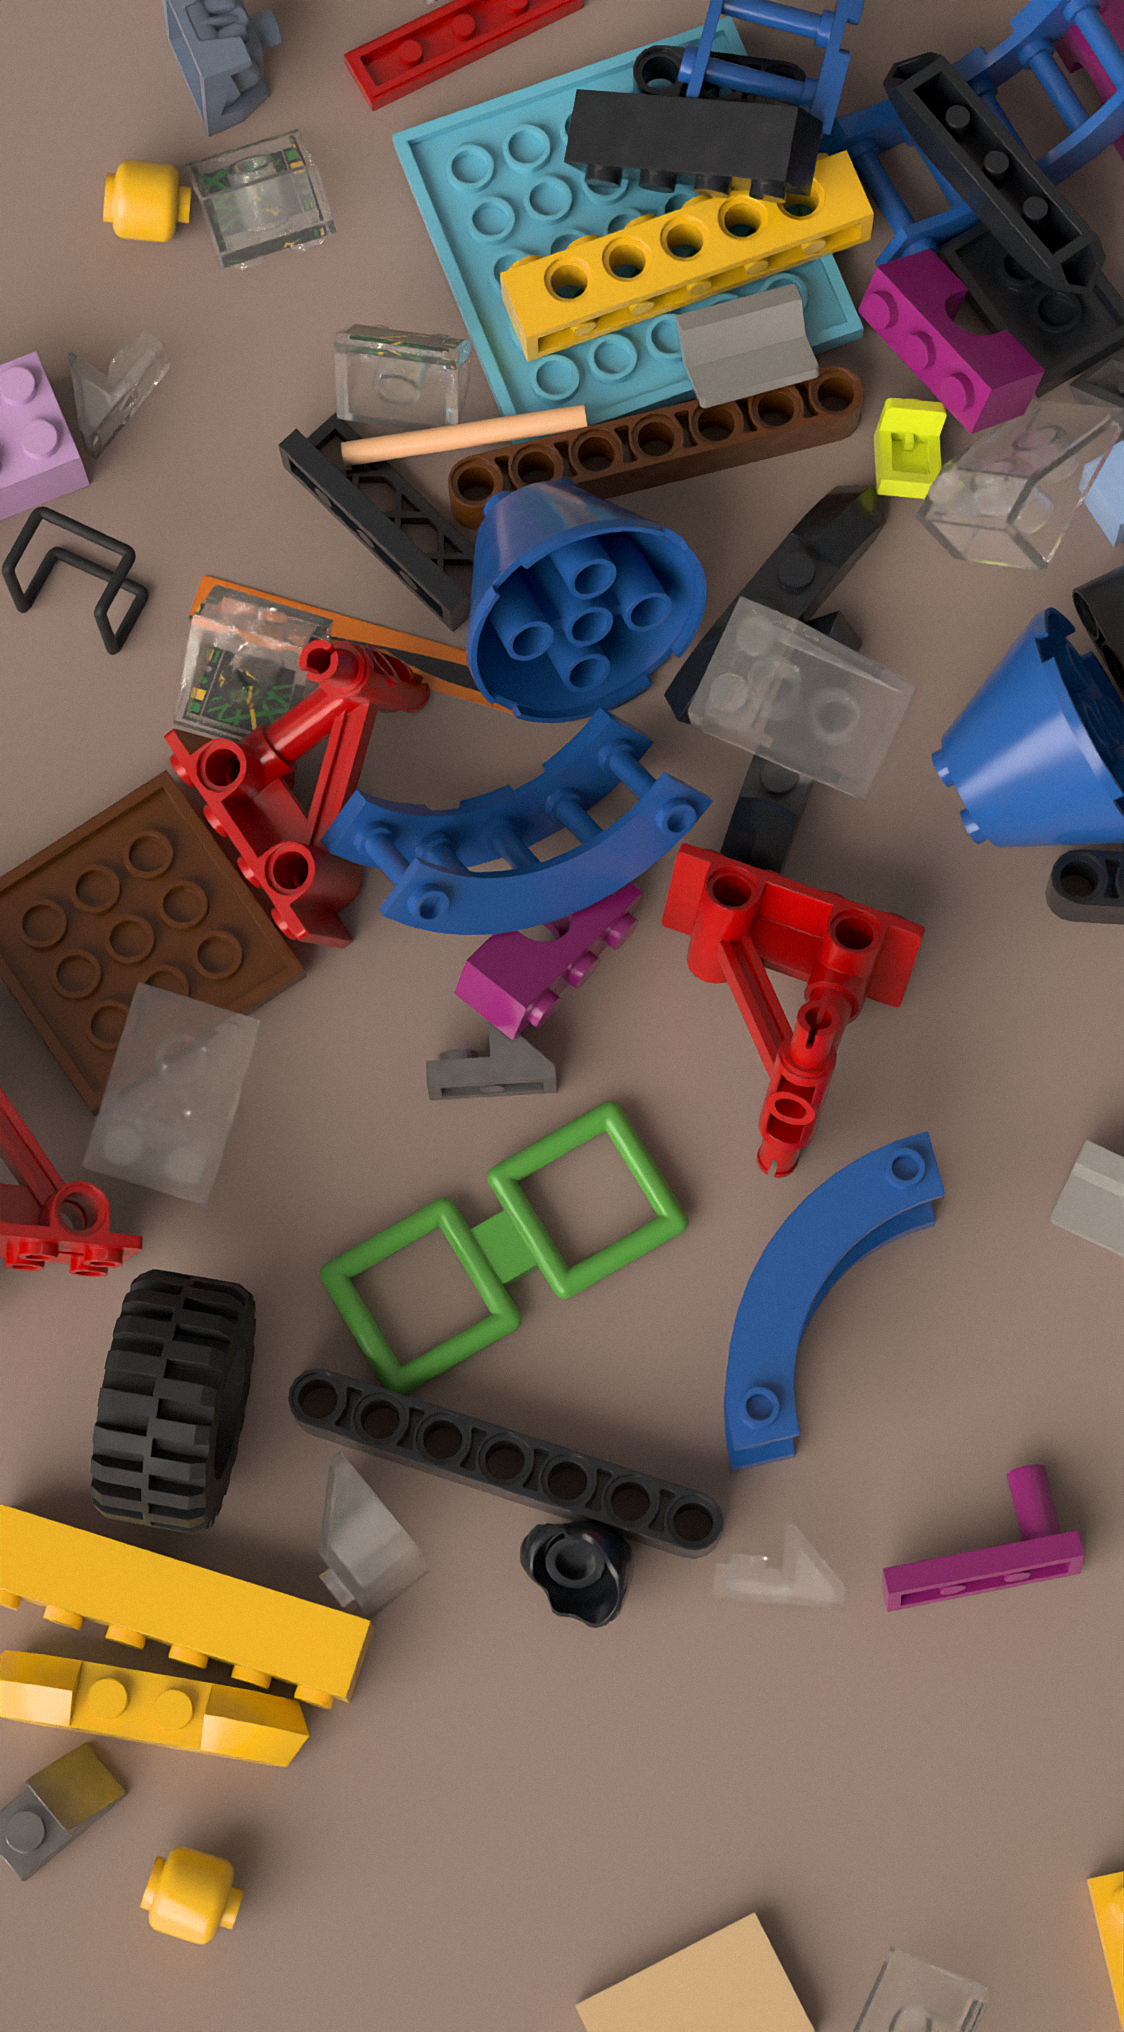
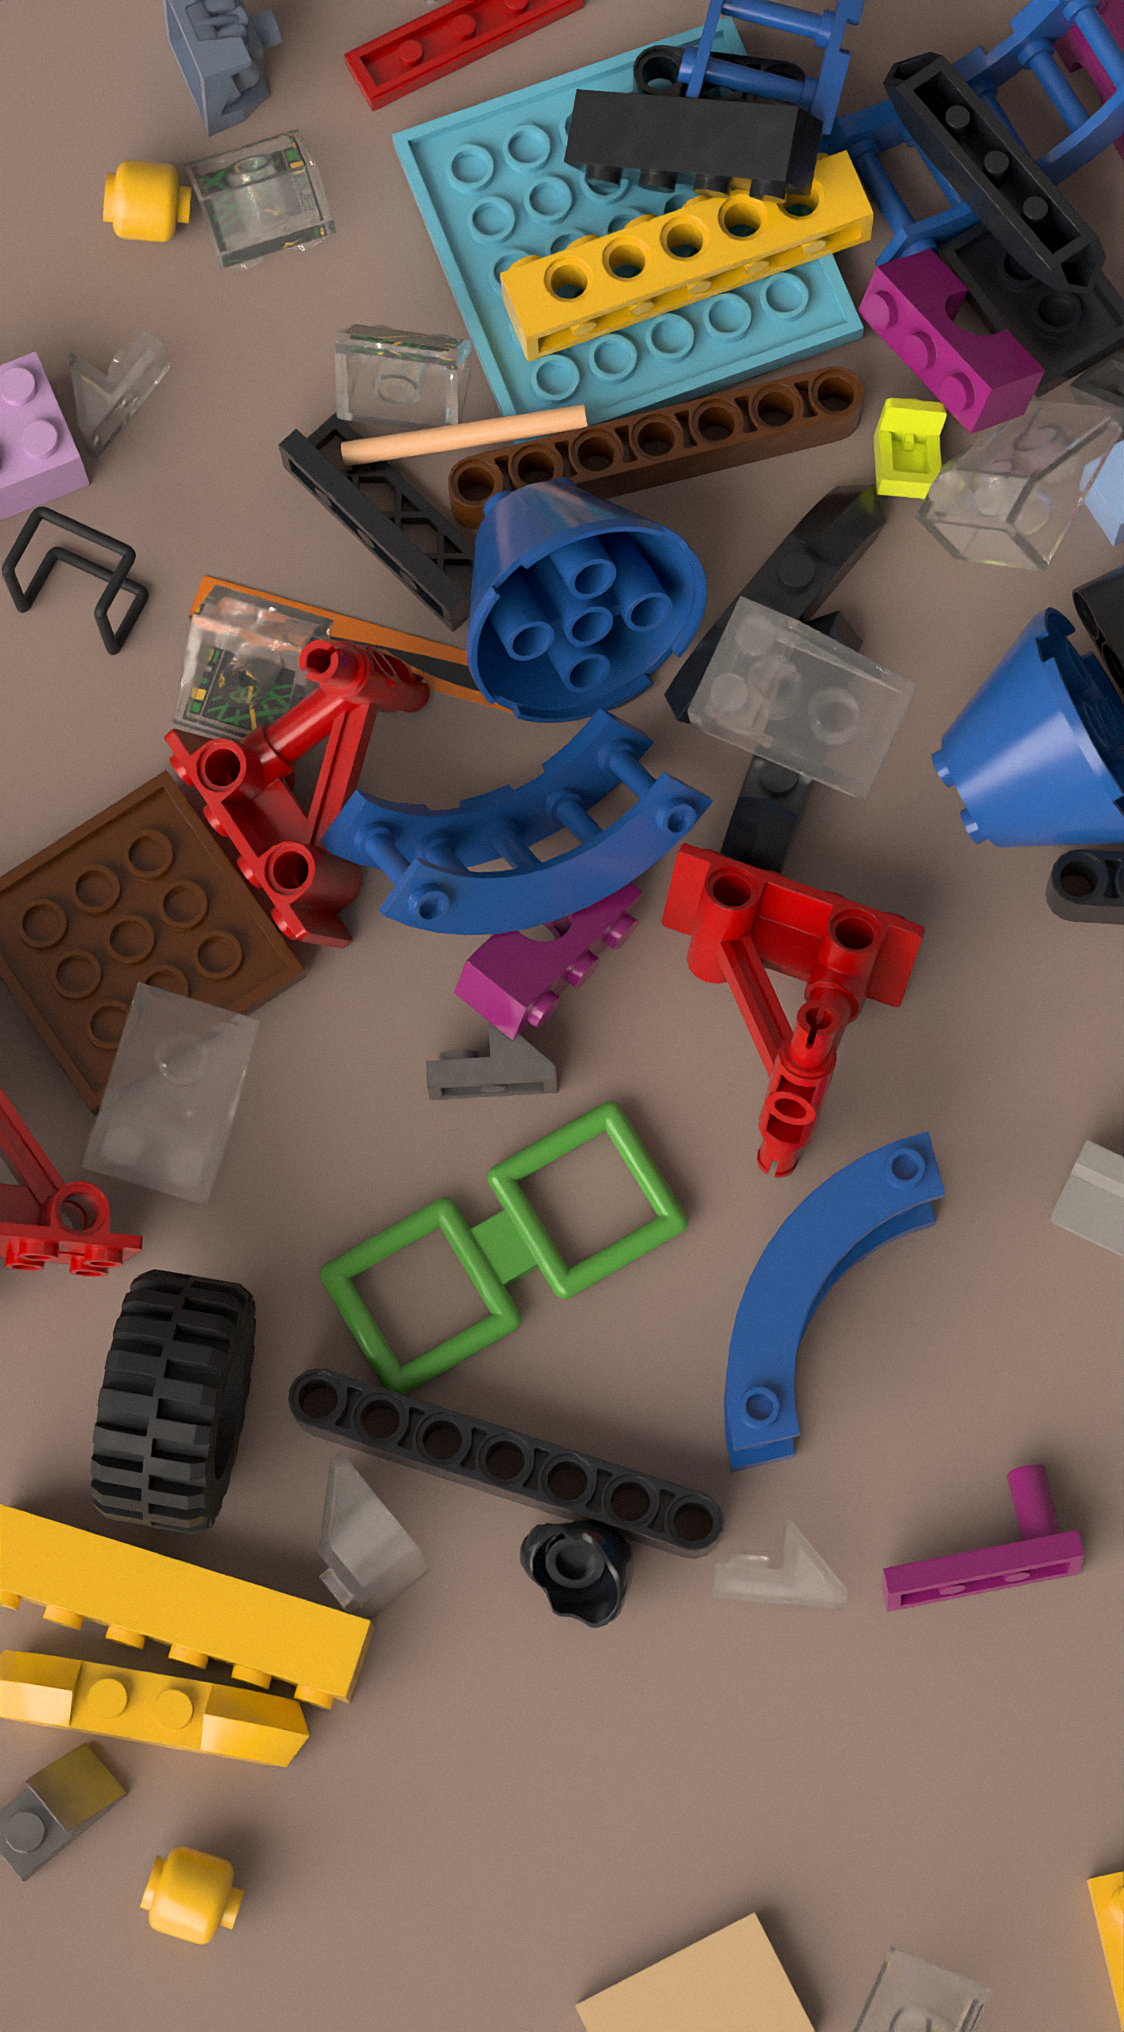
light grey panel [676,283,819,408] -> none

